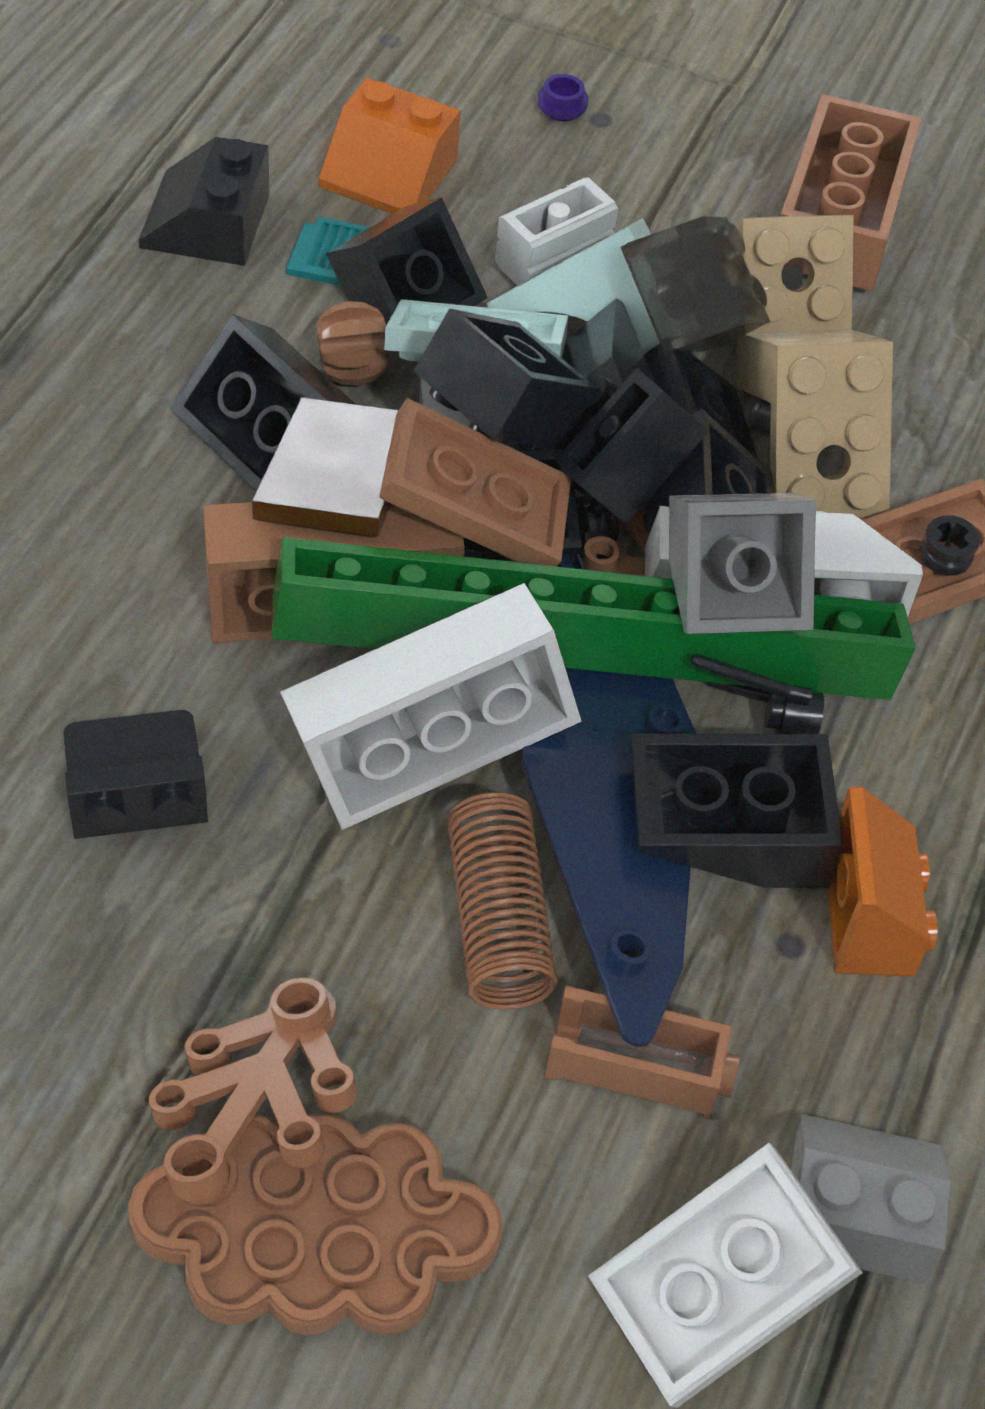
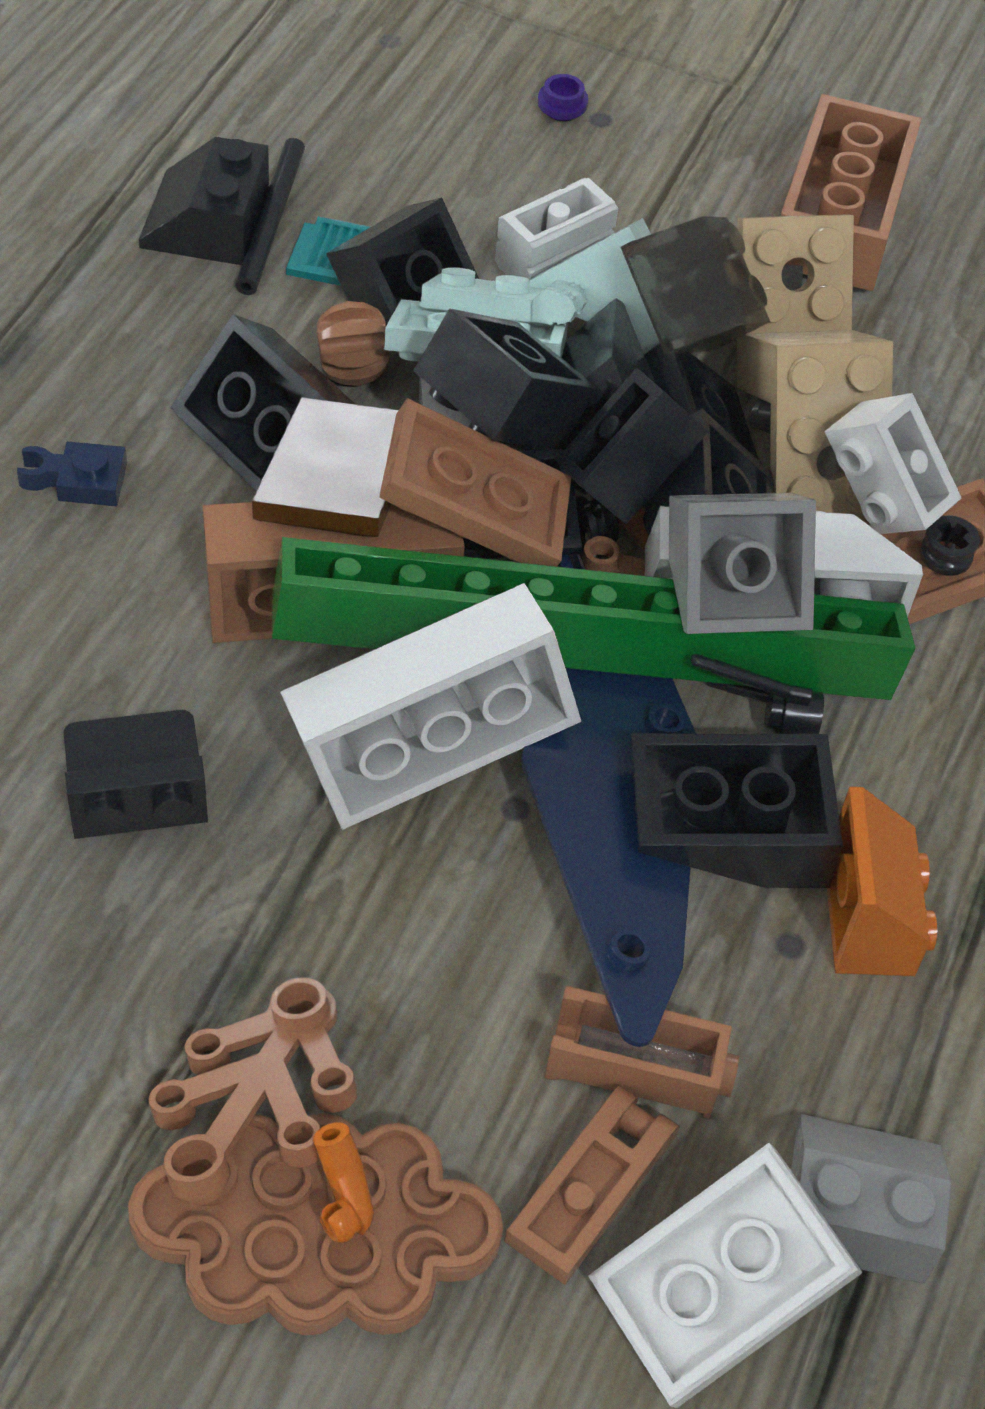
orange slope [319,77,461,214] -> none
nougat piece [447,792,558,1010] -> none
none -> dark blue plate [17,441,127,506]
none -> black piece [235,138,305,295]
none -> orange arm [313,1122,374,1243]
none -> light aqua hinge [421,268,589,326]
none -> nougat plate [504,1086,680,1285]
none -> white brick [825,393,962,534]

